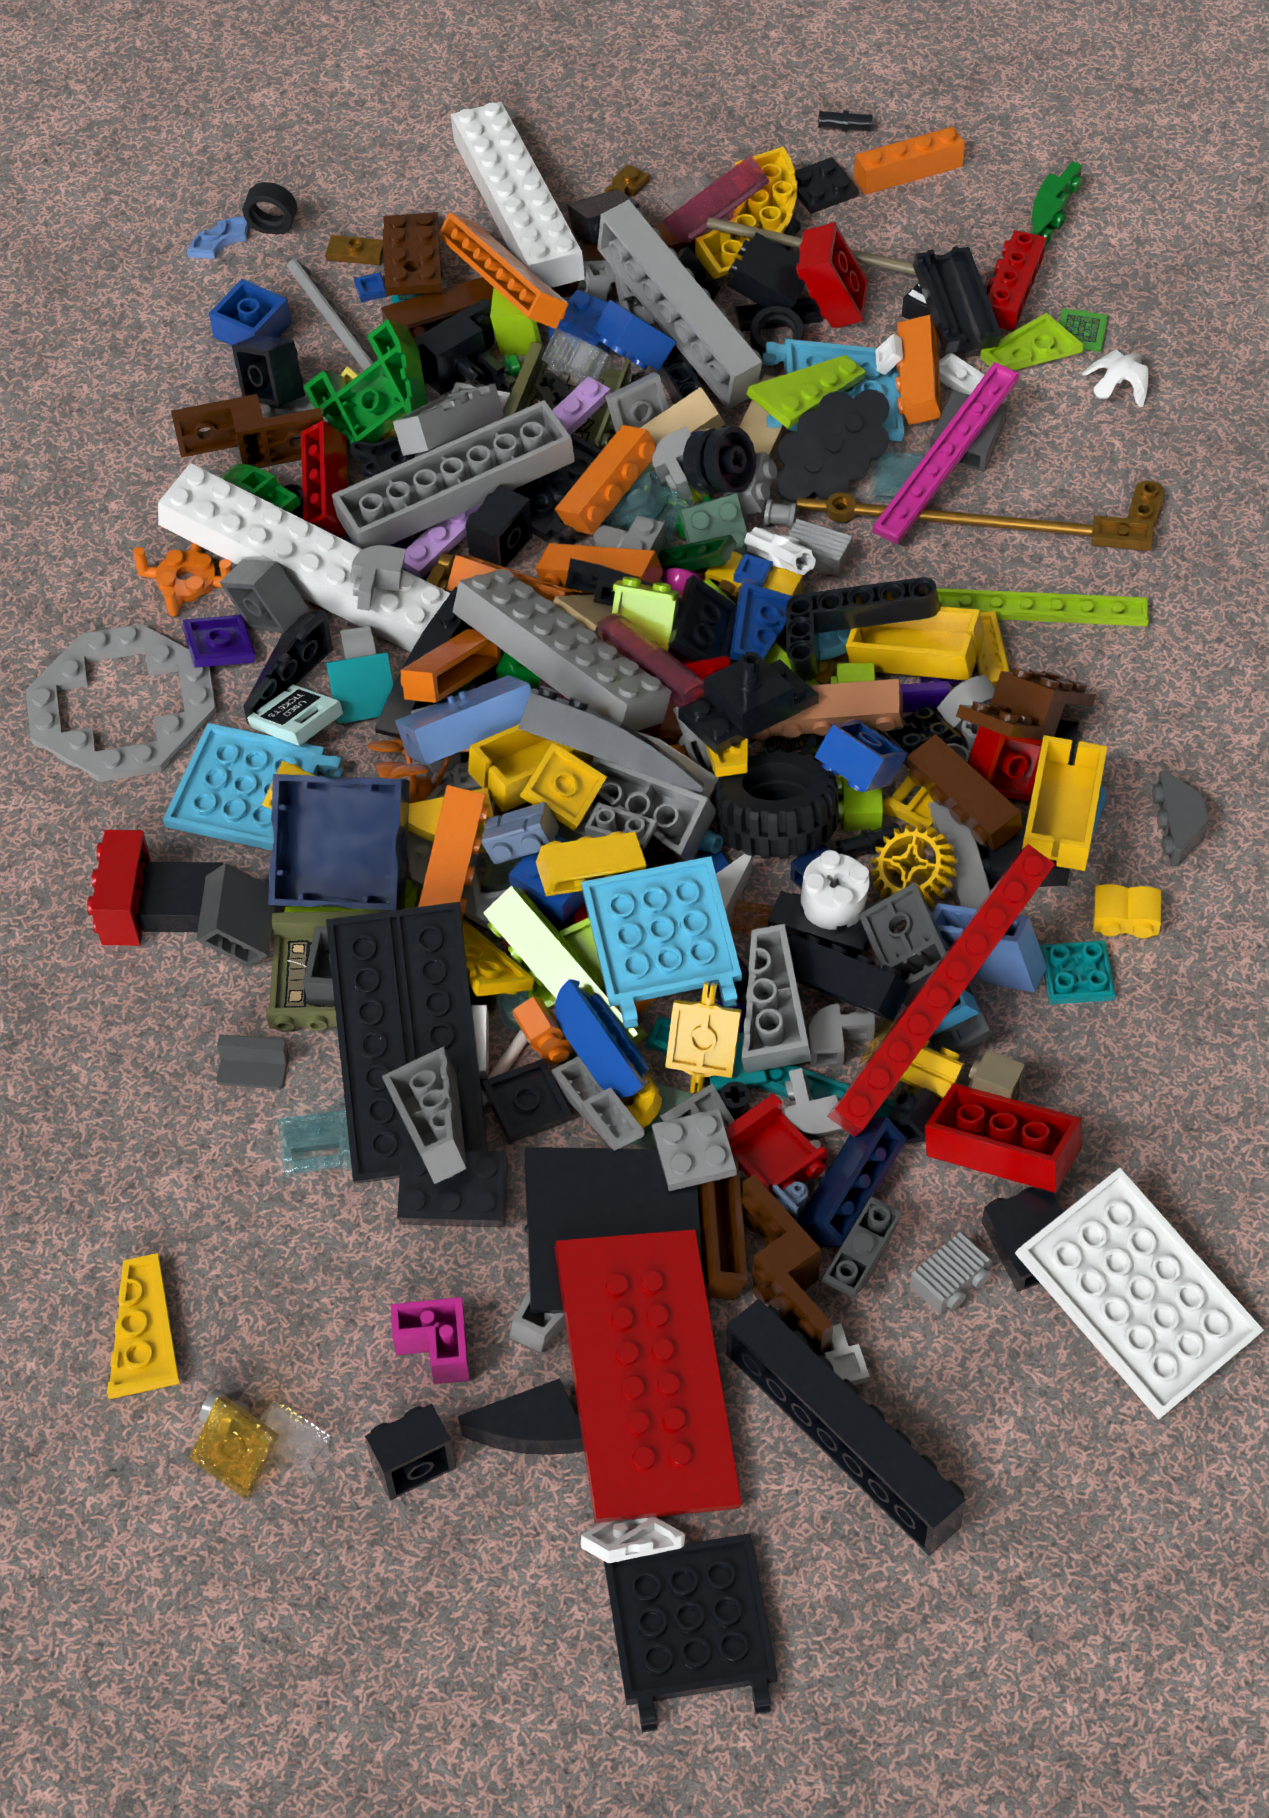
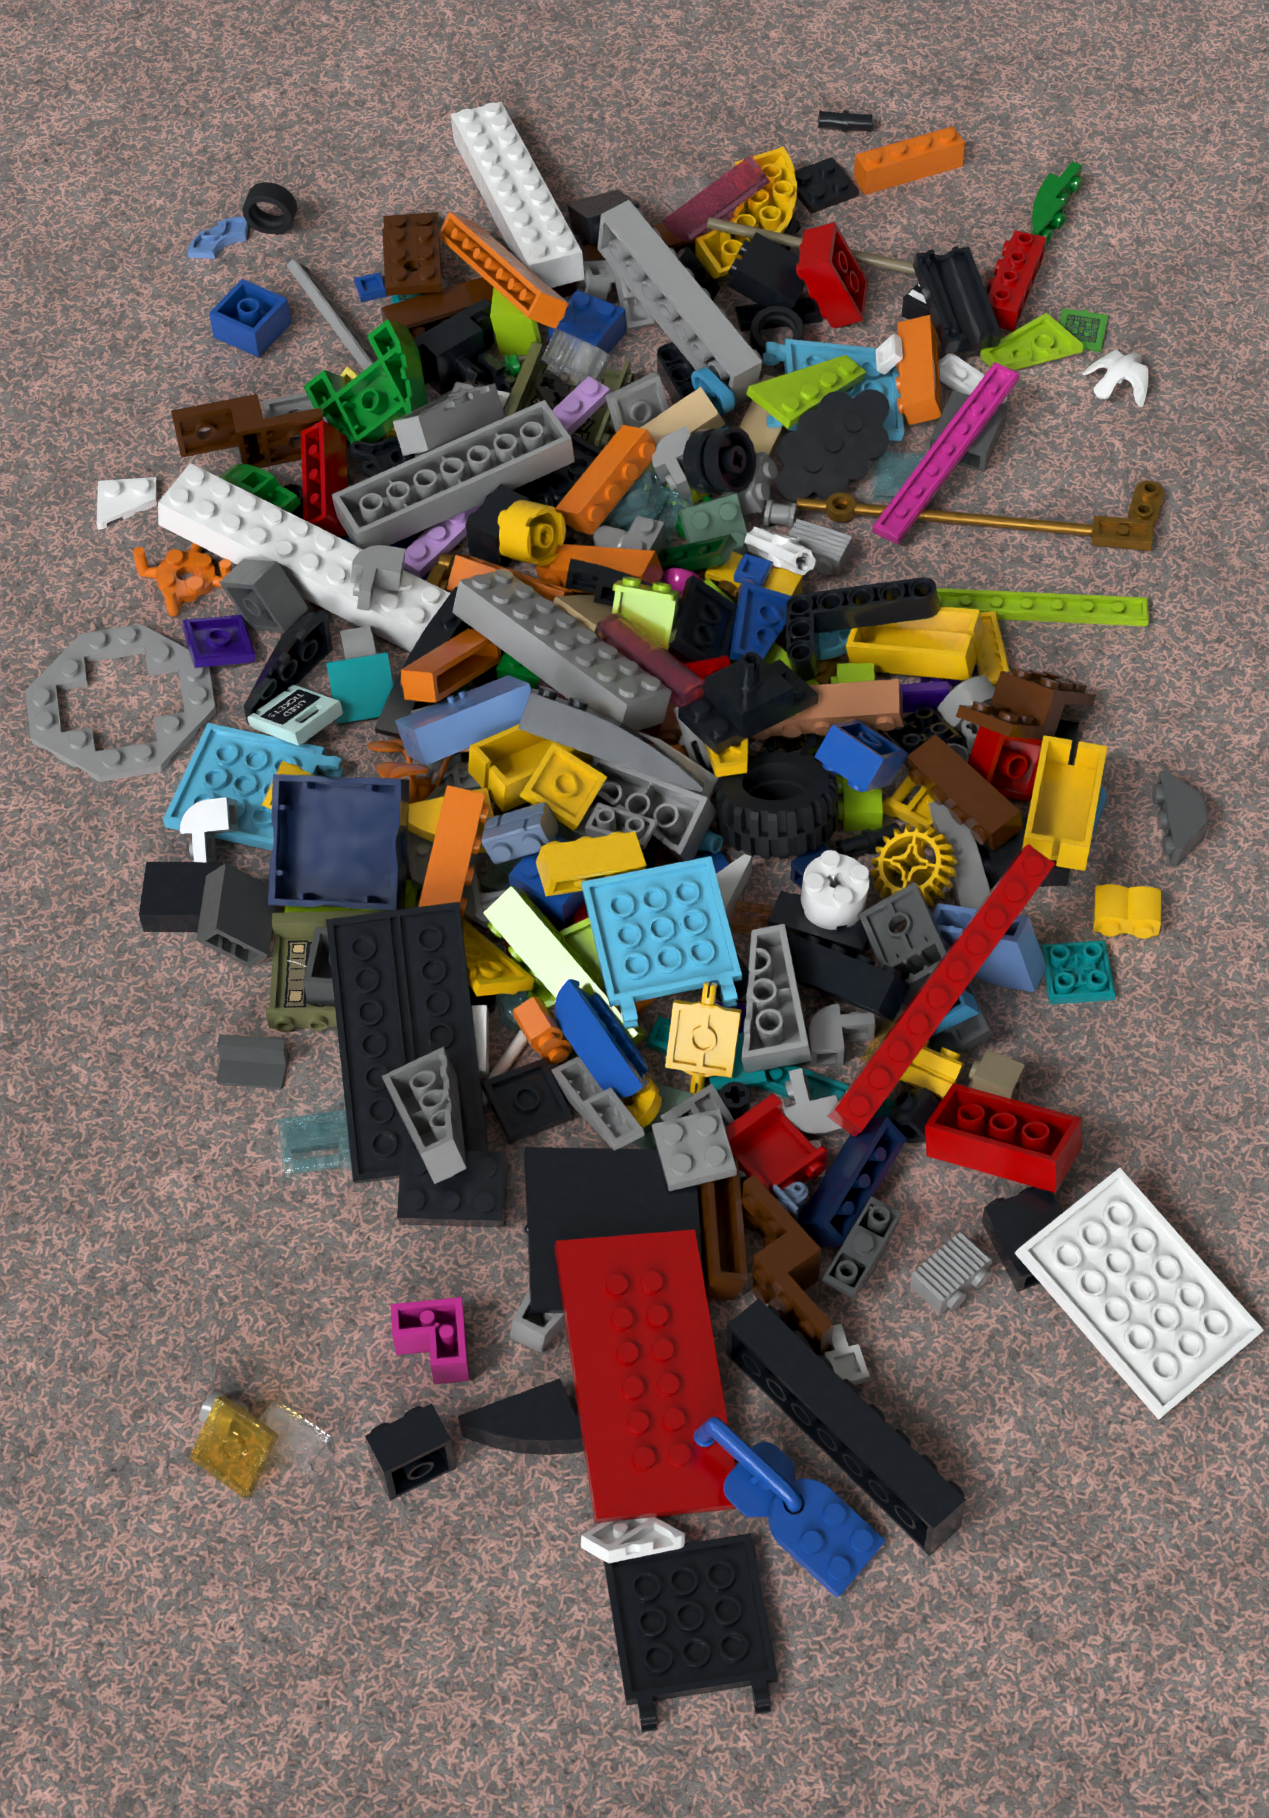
red brick [87,830,152,946] -> none
yellow wing [107,1253,180,1400] -> none
black brick [231,335,305,407] -> none
pearl gold plate [325,235,383,265] -> none
blue brick [593,300,676,371] -> none
pearl gold plate [604,164,649,197] -> none
none -> white wing [97,477,158,529]
none -> brick [180,797,239,862]
none -> yellow brick [498,500,566,566]
none -> dark azure plate [691,367,736,416]
none -> blue plate [694,1417,886,1598]

